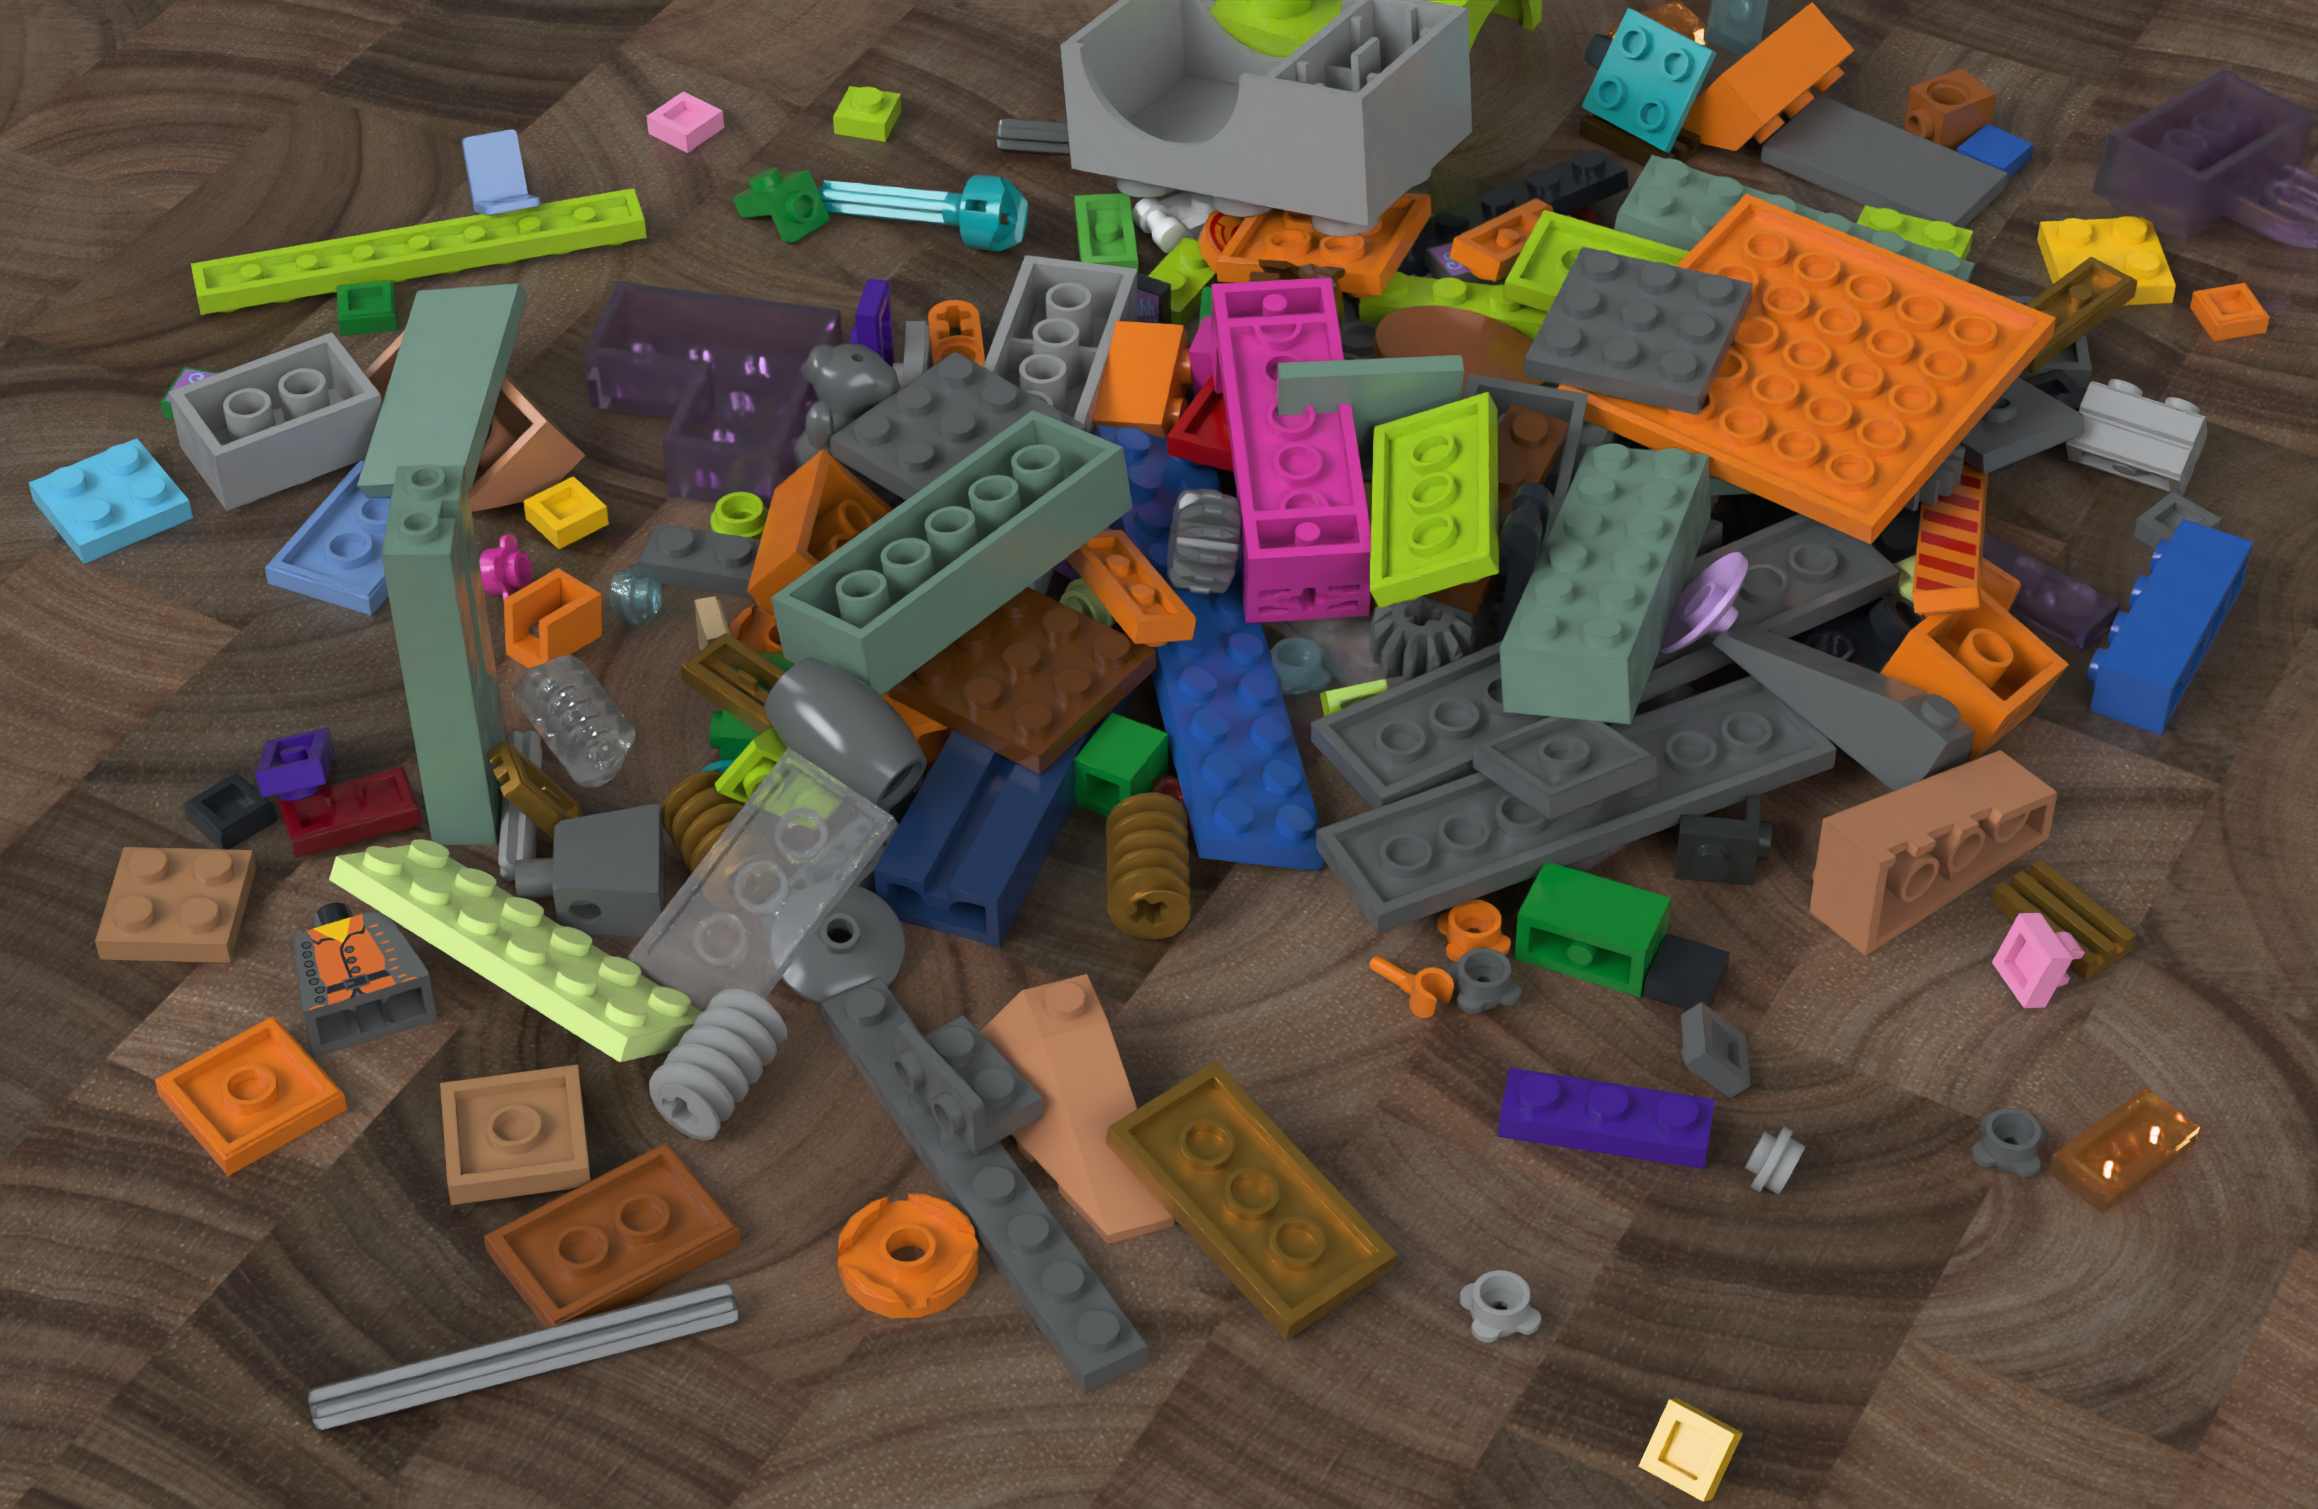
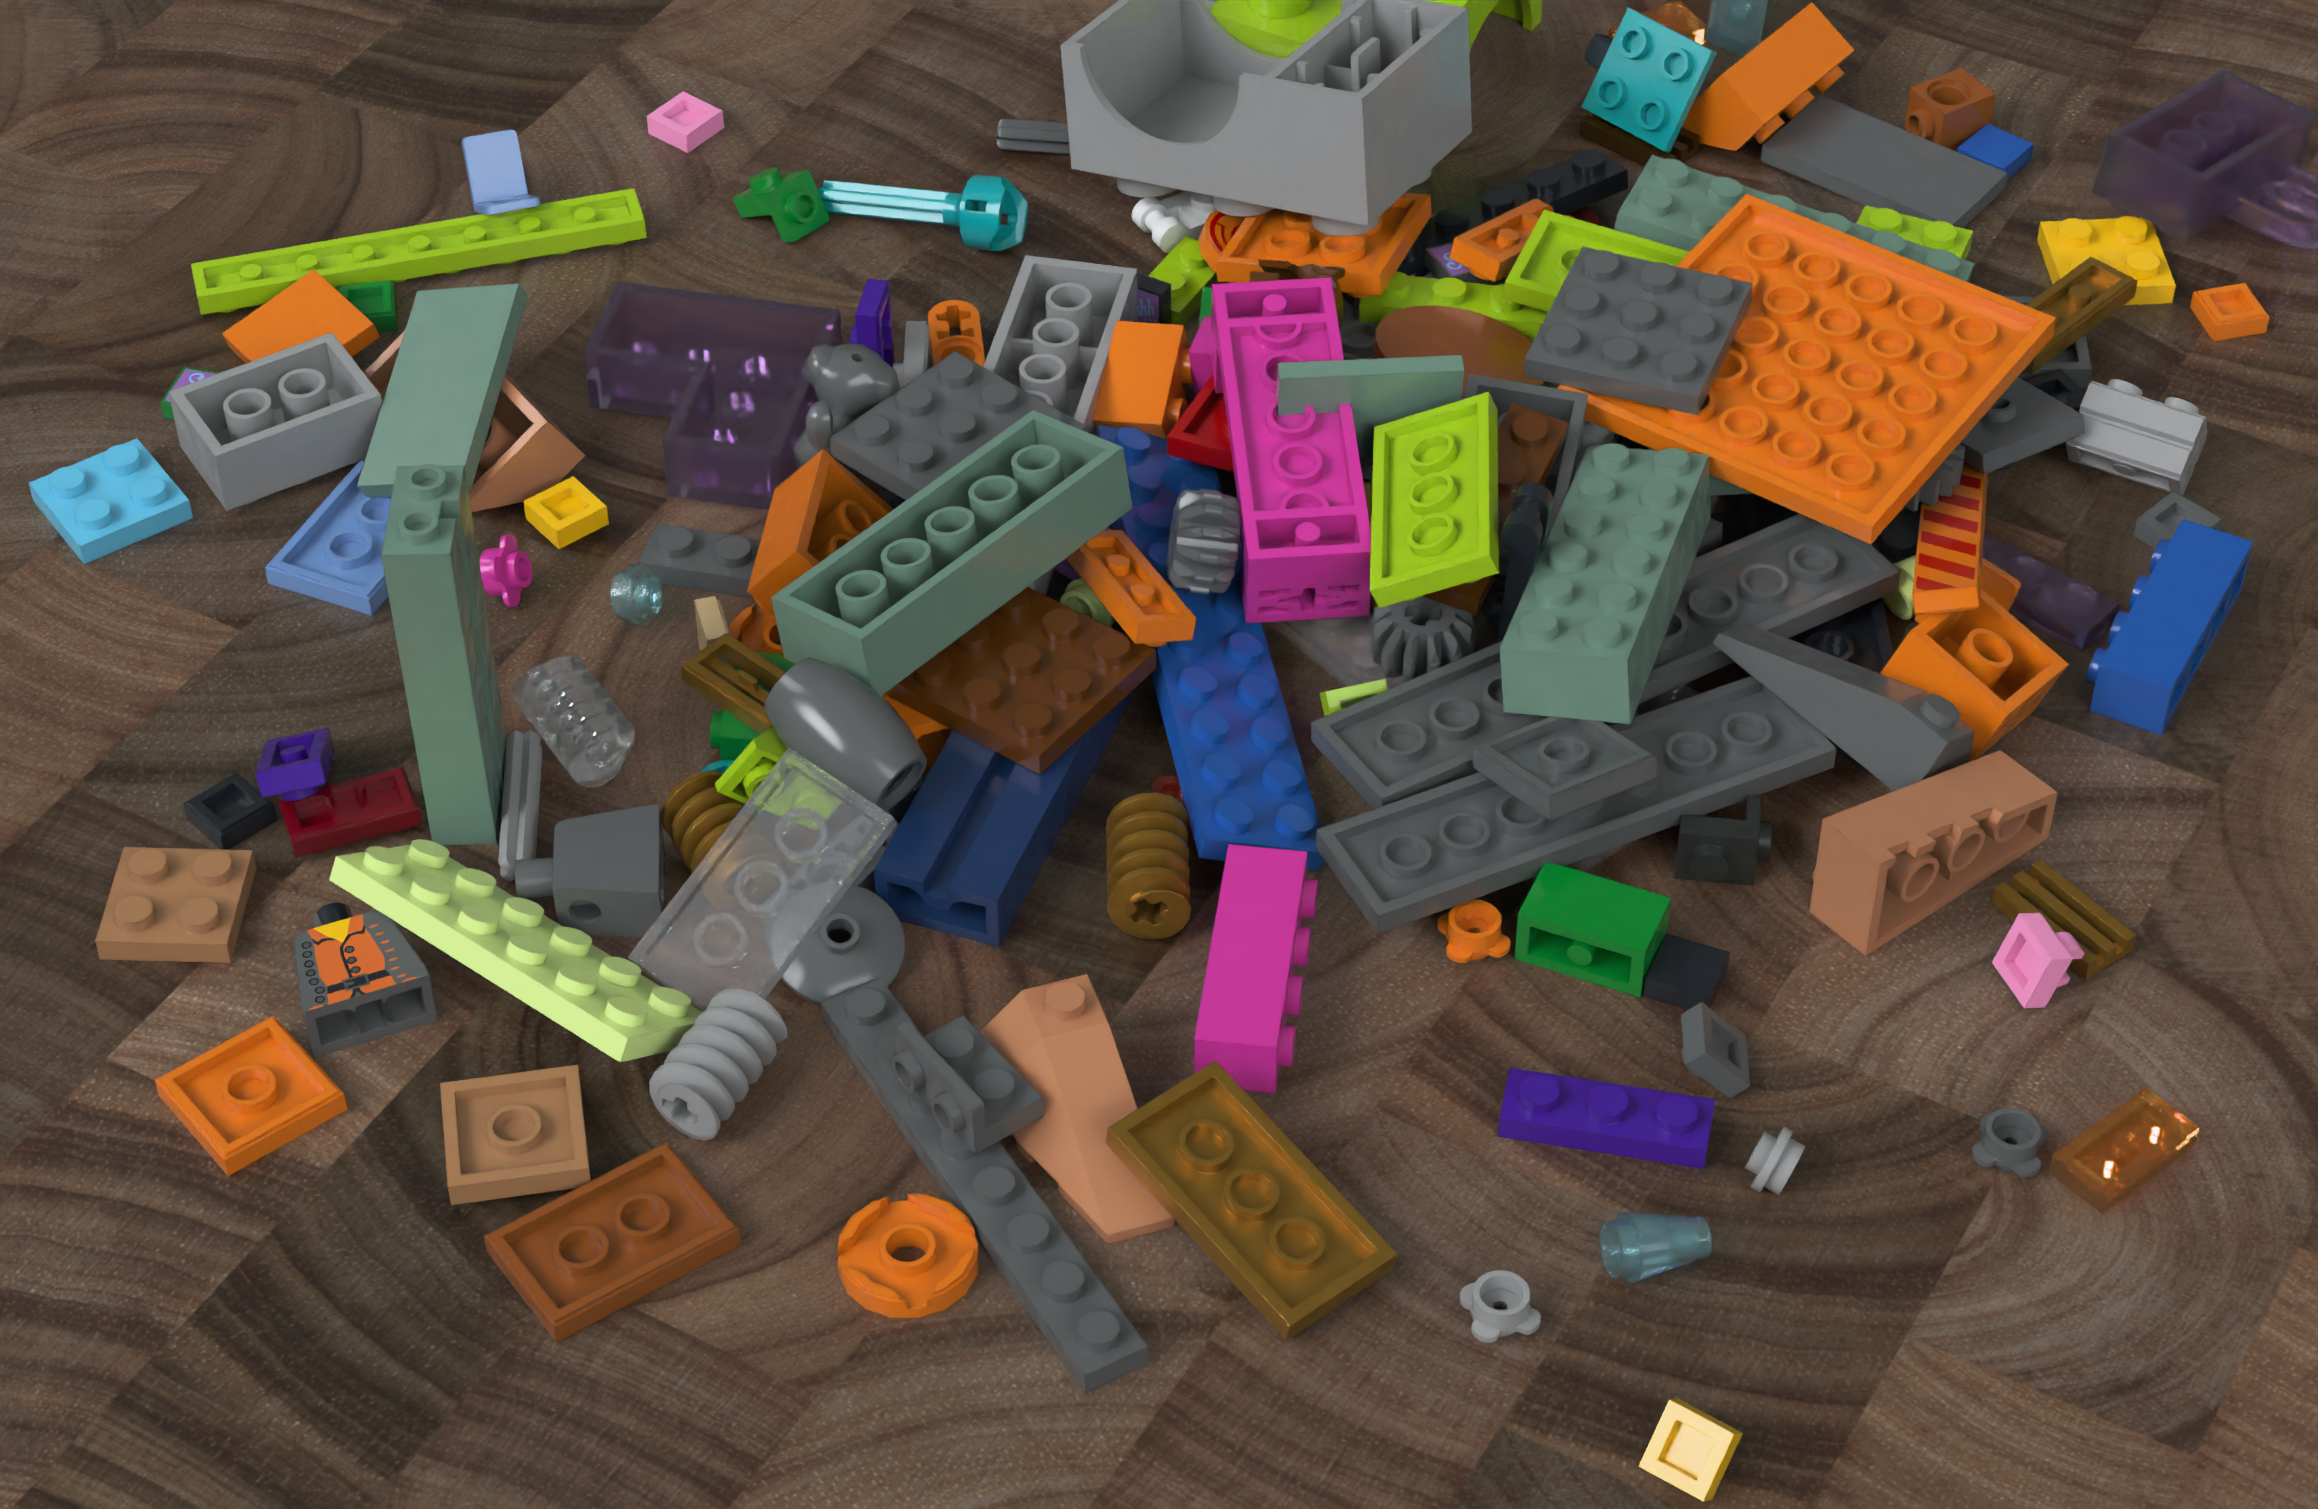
axle [308,1282,738,1431] -> none
pearl gold tile [486,740,584,840] -> none
orange window [504,568,602,681] -> none
lime plate [710,492,769,540] -> none
lime plate [833,86,902,142] -> none
bright green plate [1074,193,1138,273] -> none
green brick [1074,712,1168,818] -> none
clear light blue plate [1269,637,1330,695] -> none
orange hand [1369,955,1454,1019] -> none
dark grey plate [1446,948,1522,1013] -> none
lavender dish [1659,552,1748,654] -> none
black tile [1869,594,1926,651] -> none
none -> orange tile [222,269,380,363]
none -> dark pink brick [1194,844,1319,1094]
none -> clear light blue cone [1599,1212,1712,1283]

